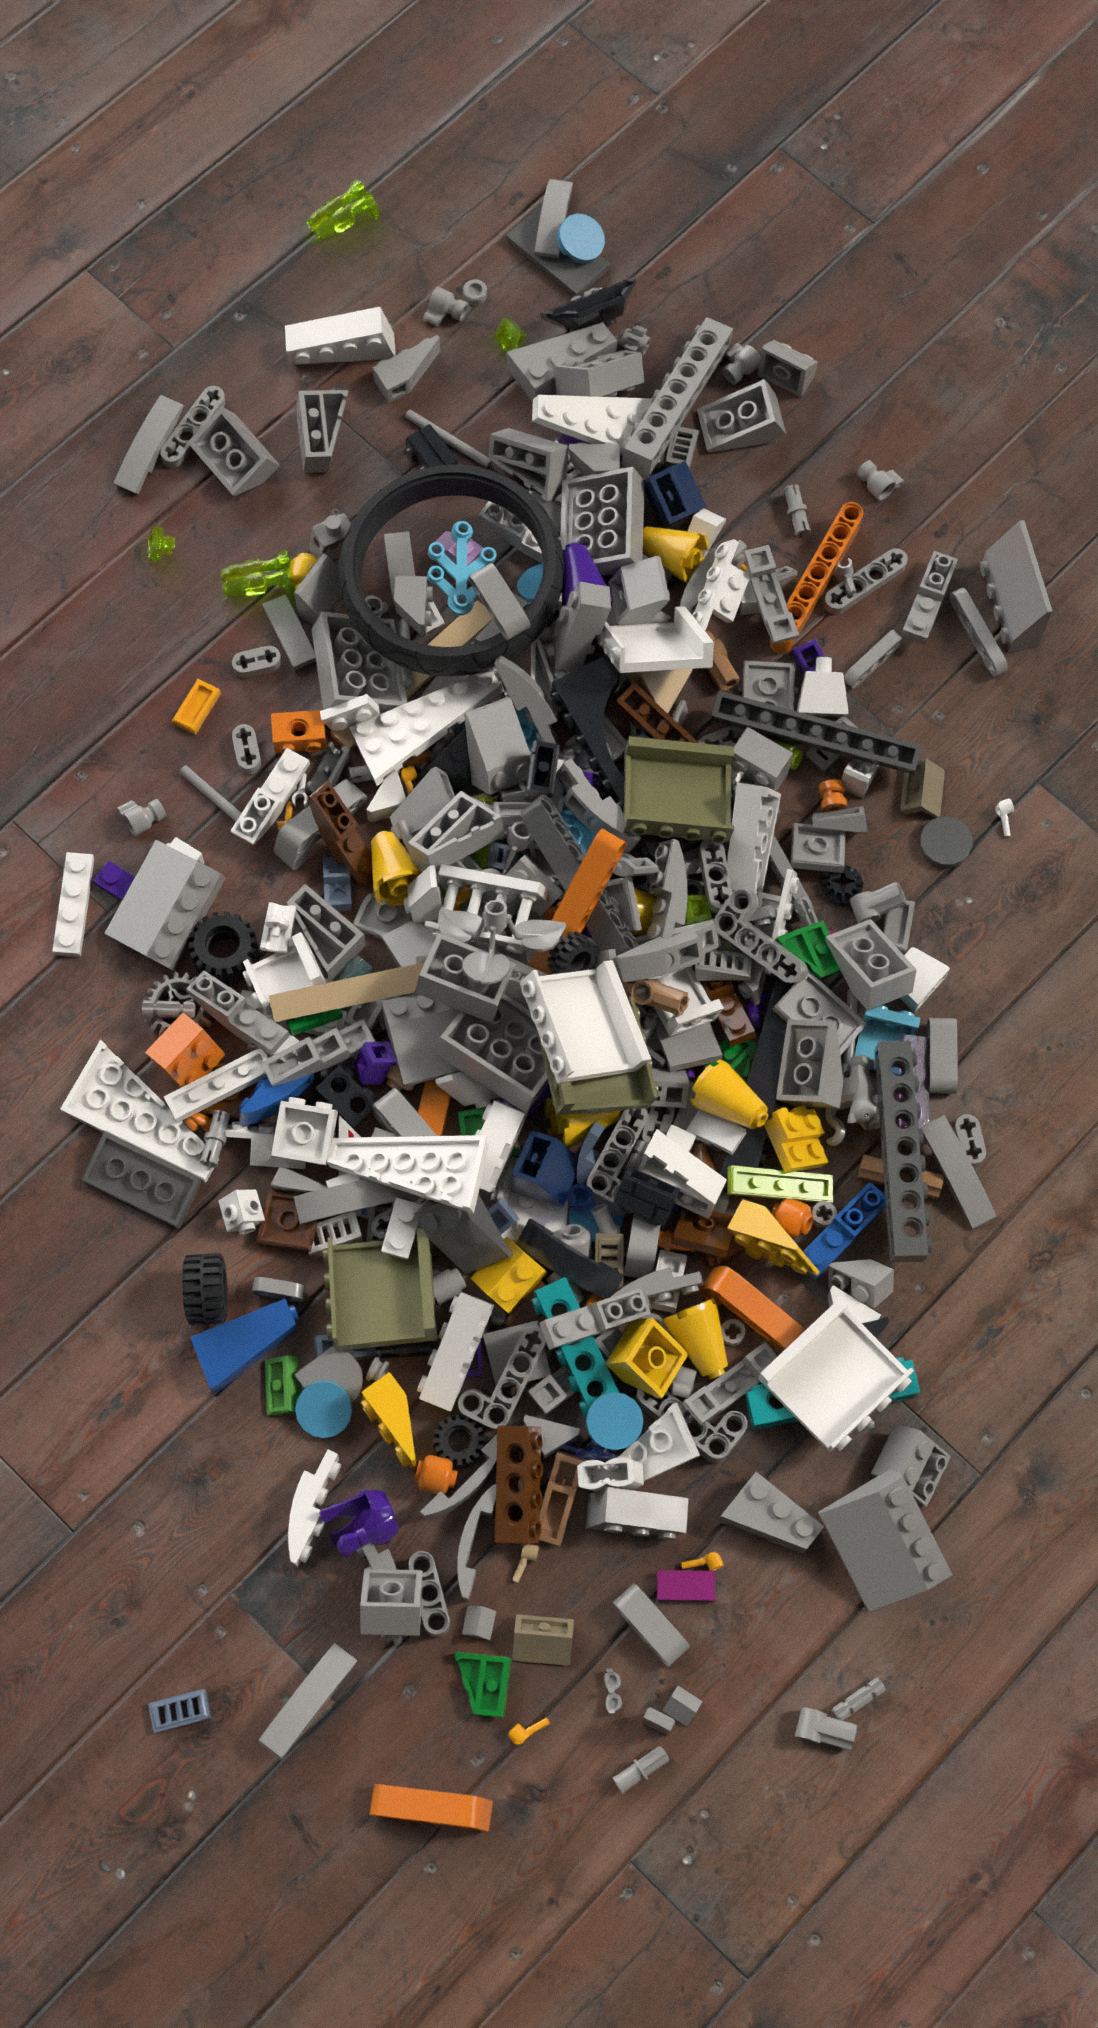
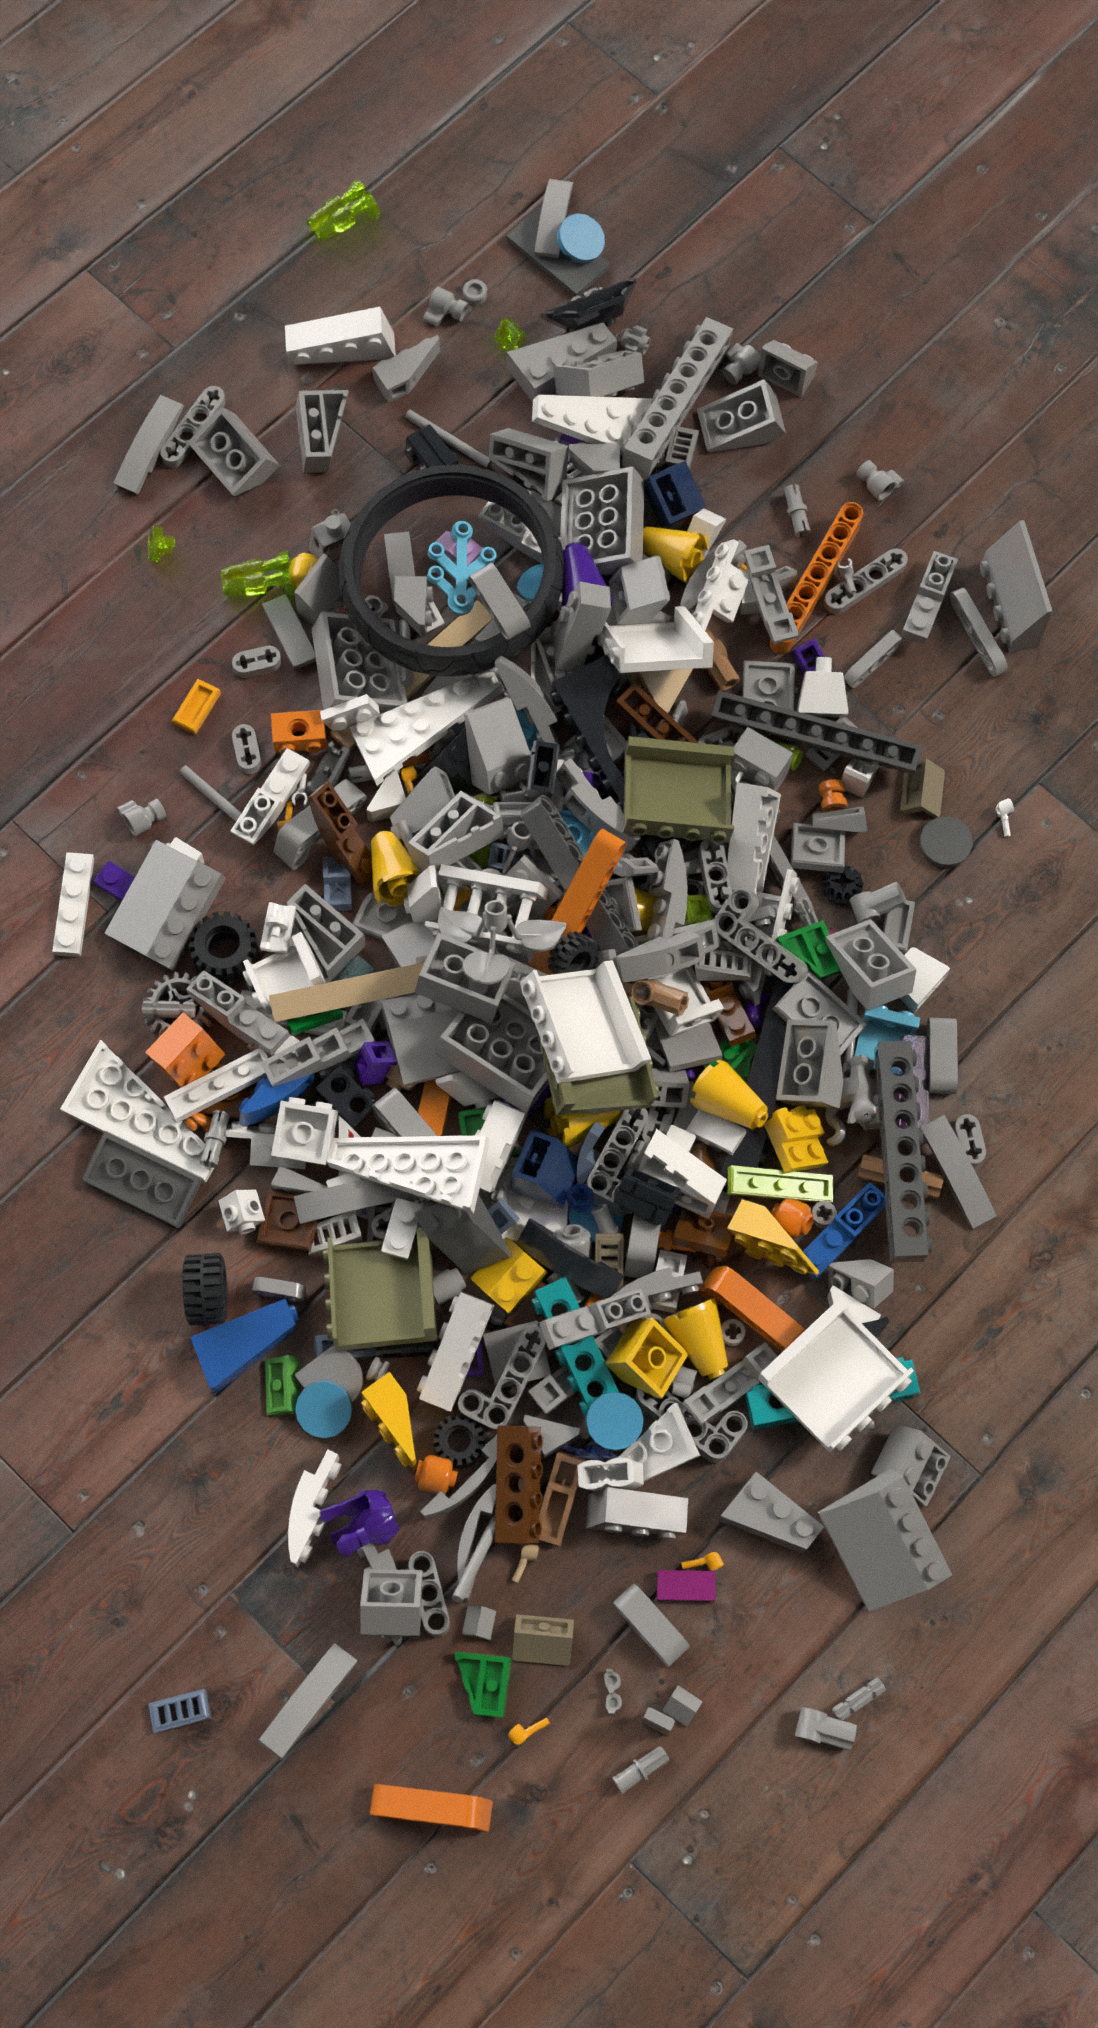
none -> light grey bar [452,1509,496,1603]

